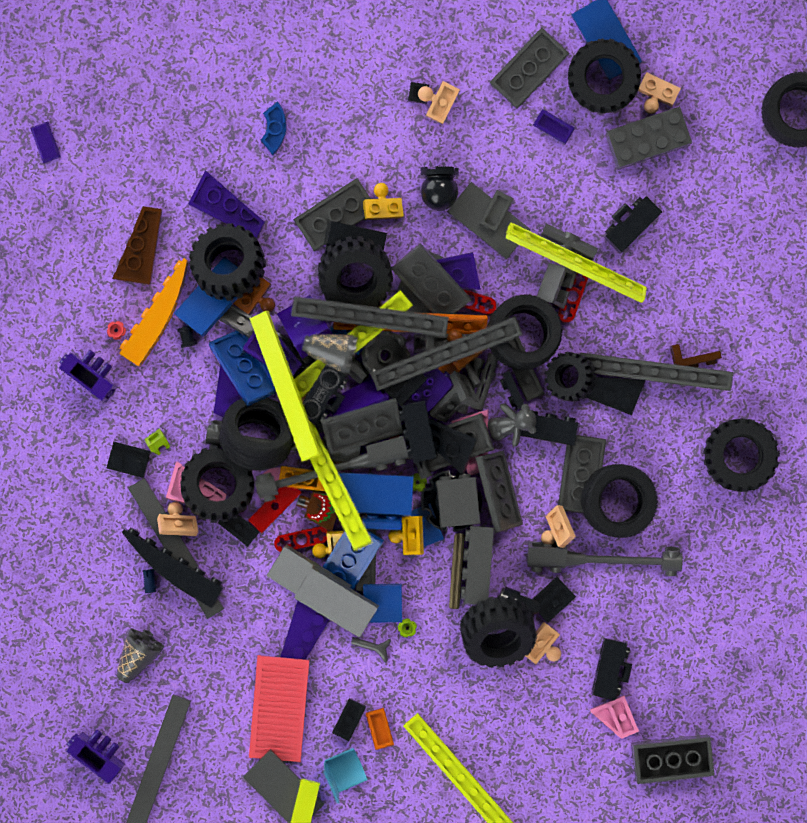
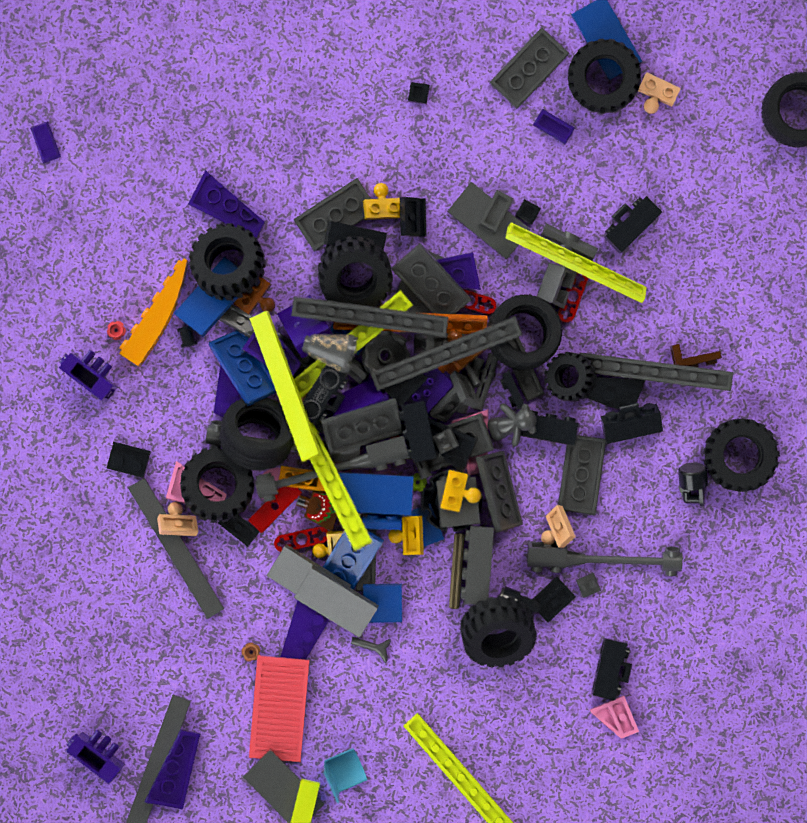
reddish brown wing [112,206,162,285] -> none
dark grey cone [116,628,164,683] -> none
black slope [122,527,225,608] -> none
dark blue pin [142,569,158,593] -> none
lime tile [144,428,170,455] -> none
blue tile [261,101,287,155] -> none
black plate [332,698,366,741] -> none
orange tile [366,708,394,750] -> none
lime plate [398,618,417,637] -> none
light nougat plate [418,81,460,124] -> none
black tile [420,166,459,211] -> none
light nougat plate [525,622,561,664] -> none
black tyre [581,464,658,538] -> none
dark grey brick [605,106,692,170] -> none
dark grey brick [631,734,715,784] -> none
none -> dark purple wing [145,729,200,809]
none -> nougat plate [242,642,261,662]
none -> black plate [400,197,427,237]
none -> dark grey tile [433,428,460,454]
none -> yellow plate [440,470,481,513]
none -> black tile [515,199,541,225]
none -> dark grey tile [576,573,601,598]
none -> black piece [600,403,663,444]
none -> black piece [678,463,708,506]

